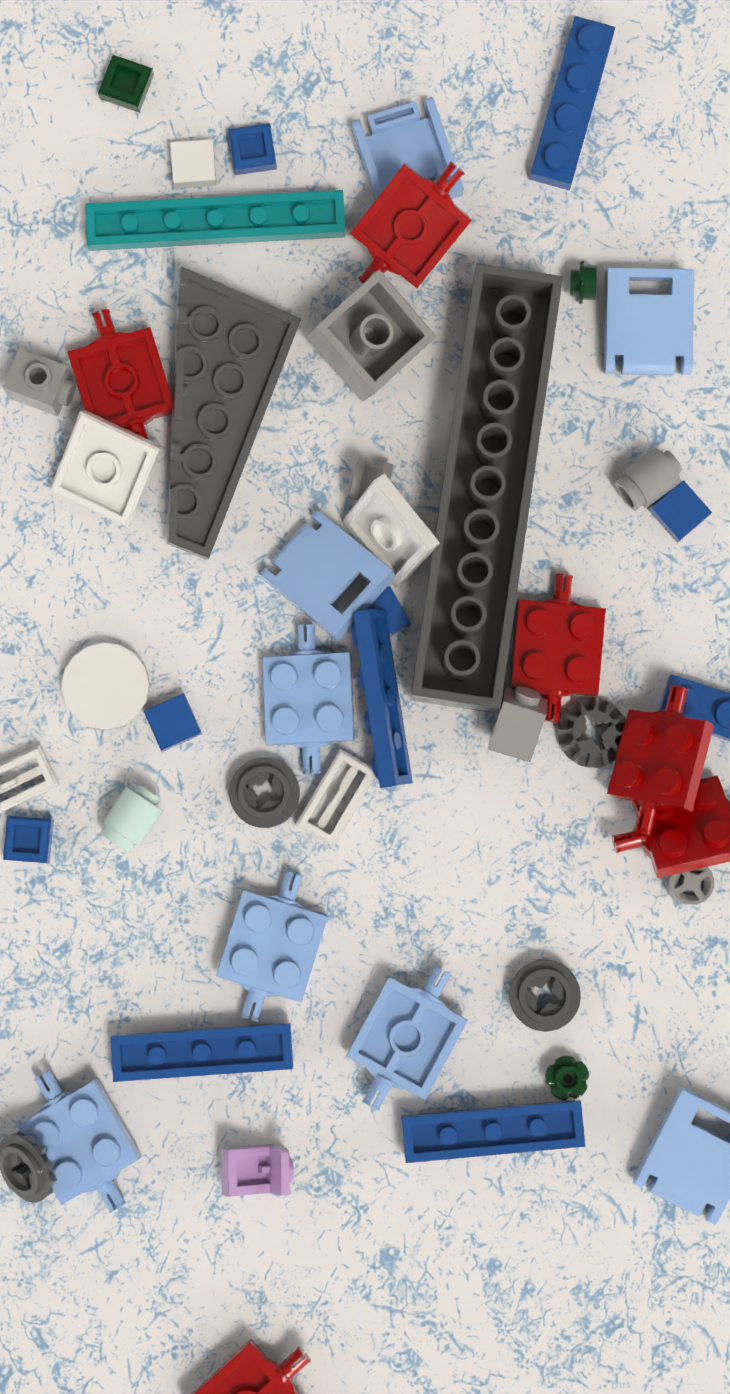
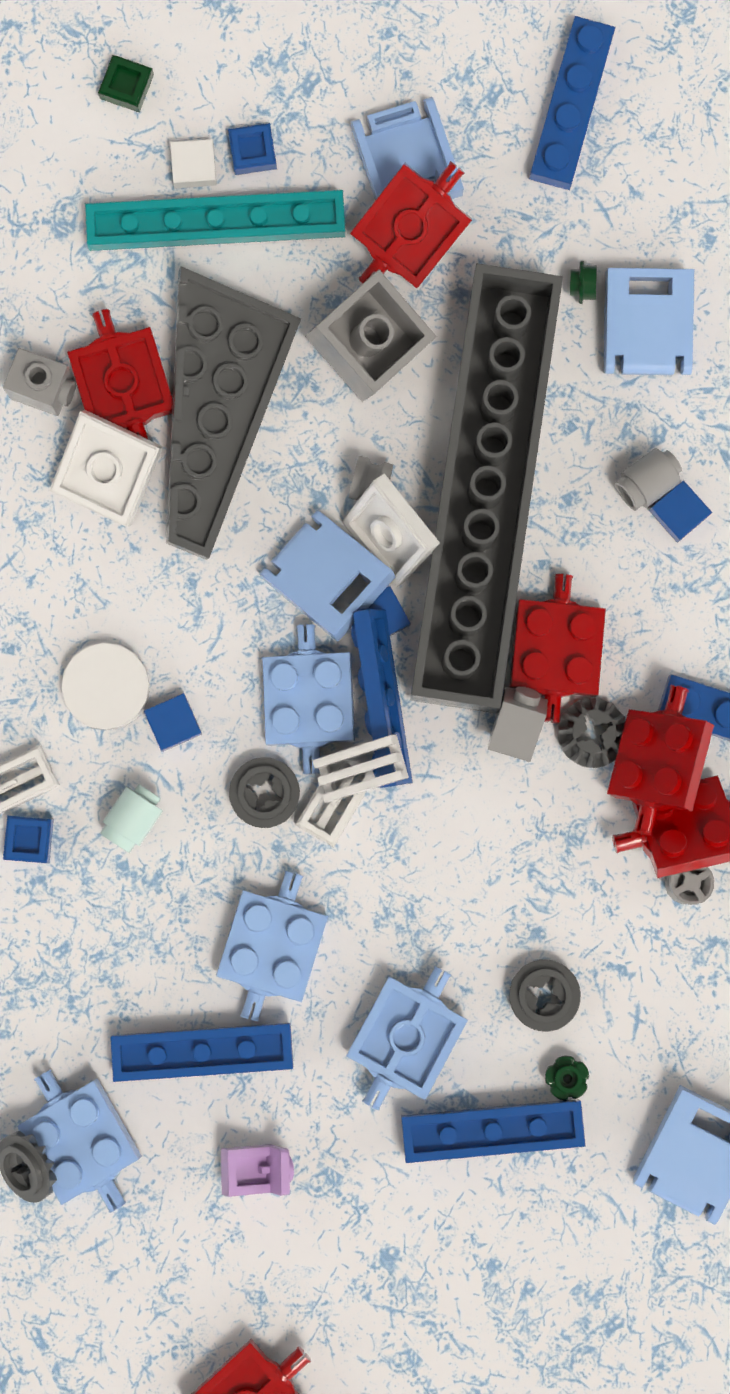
none -> white tile [312,735,409,803]

